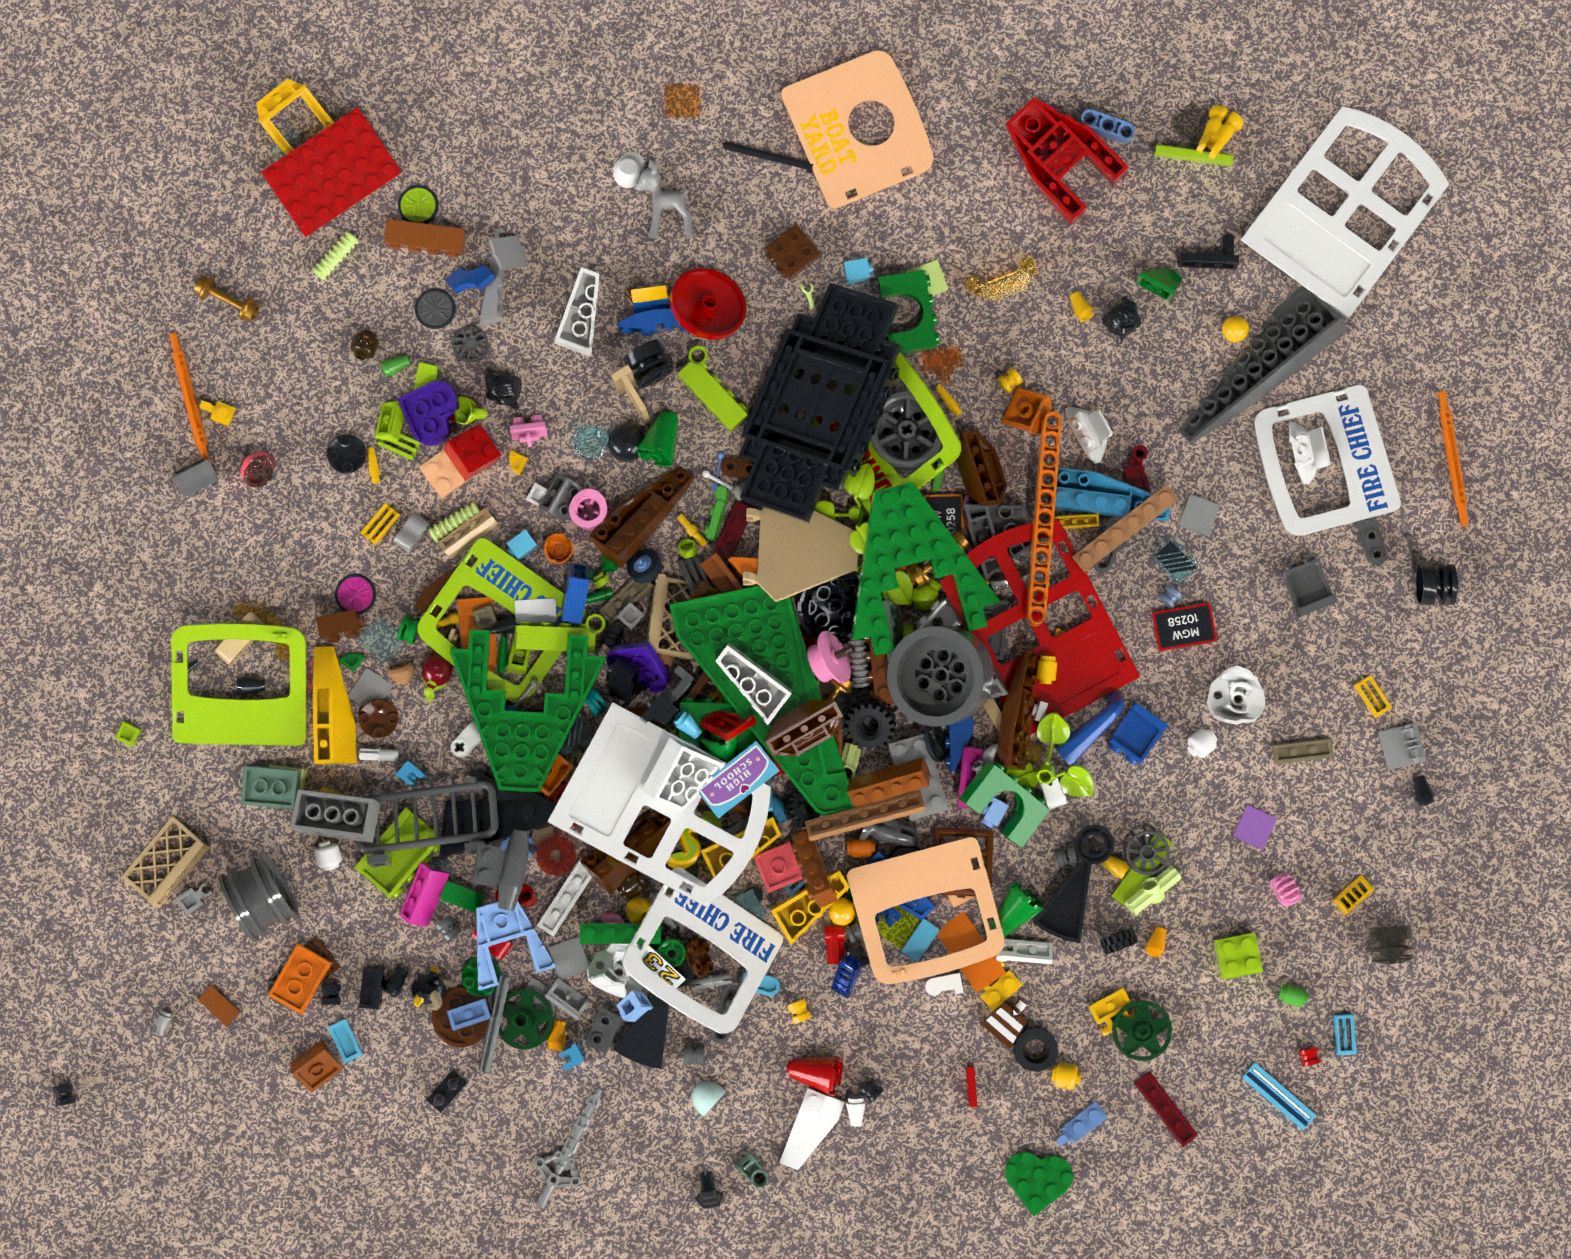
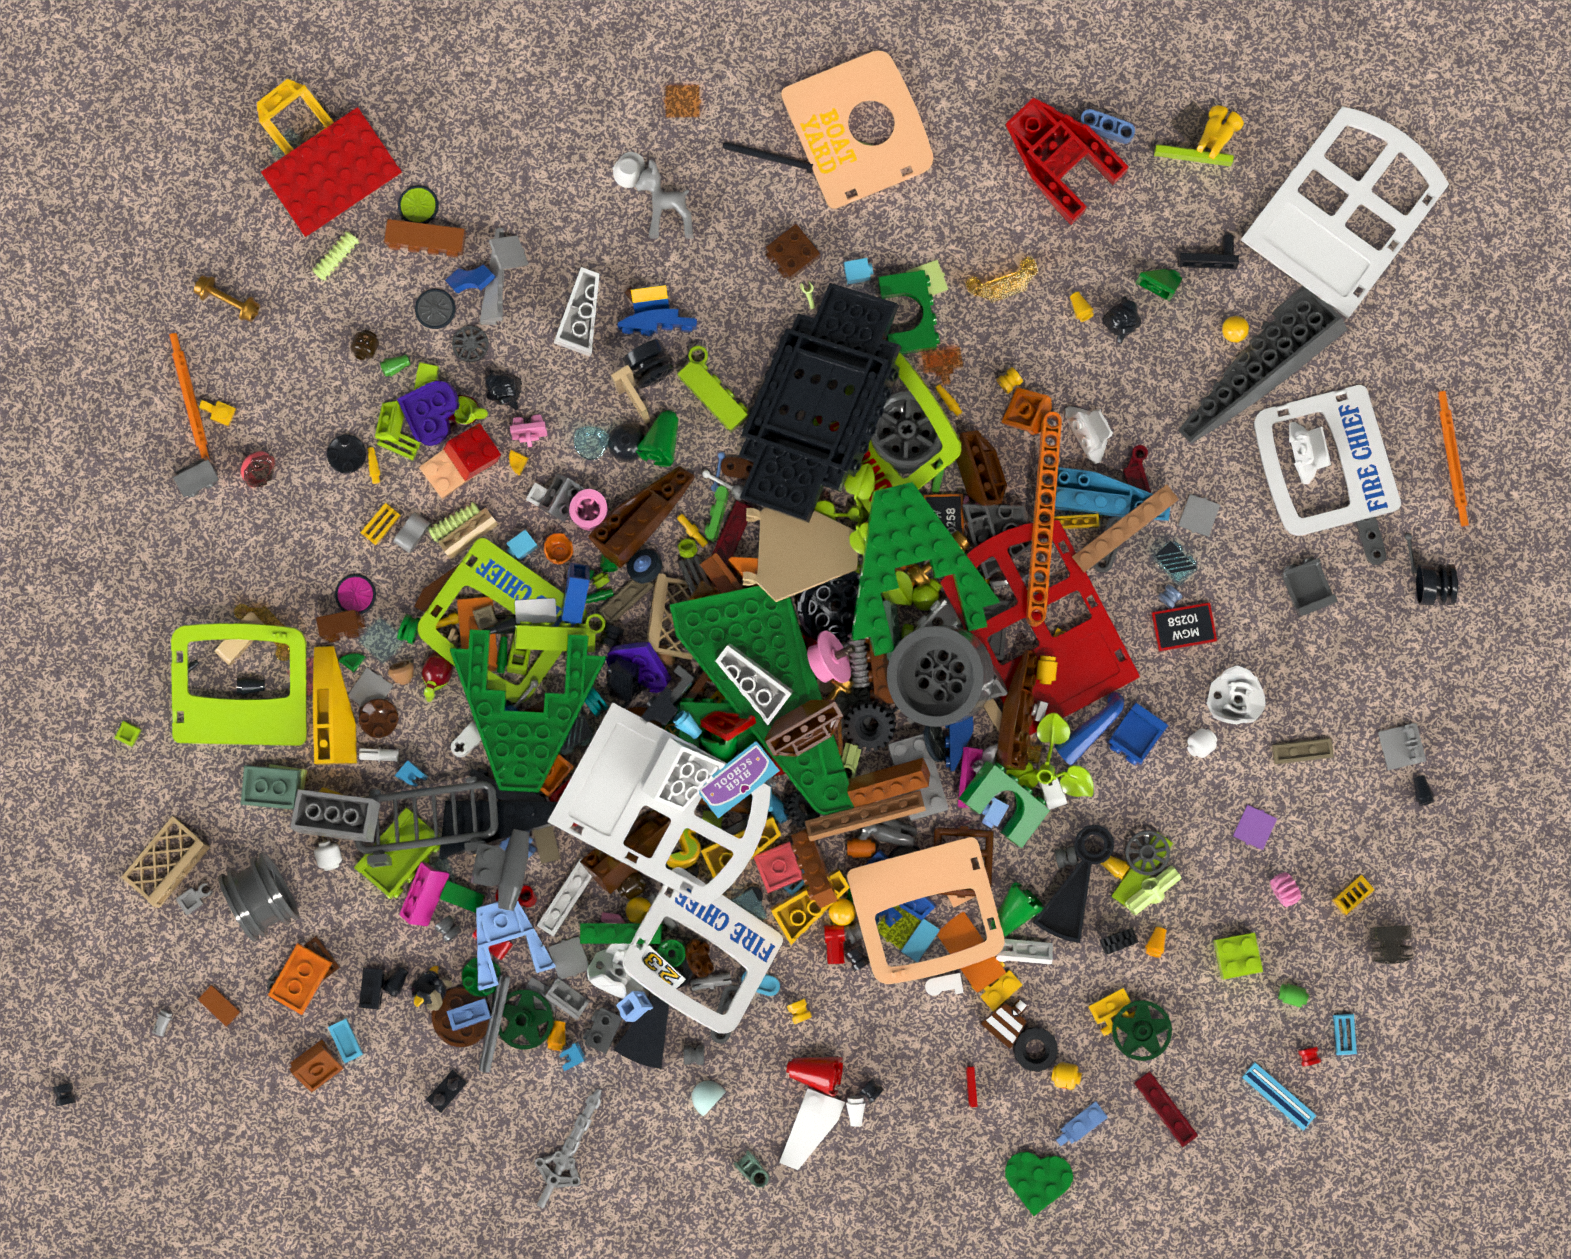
black wheel [321,984,341,1005] -> none
clear red tile [536,836,576,876] -> none
light grey tile [617,602,645,630] -> none
red dish [670,268,747,340] -> none
black connector [695,1171,724,1209] -> none
clear blue slope [831,955,863,999] -> none
yellow tile [1353,674,1392,718] -> none

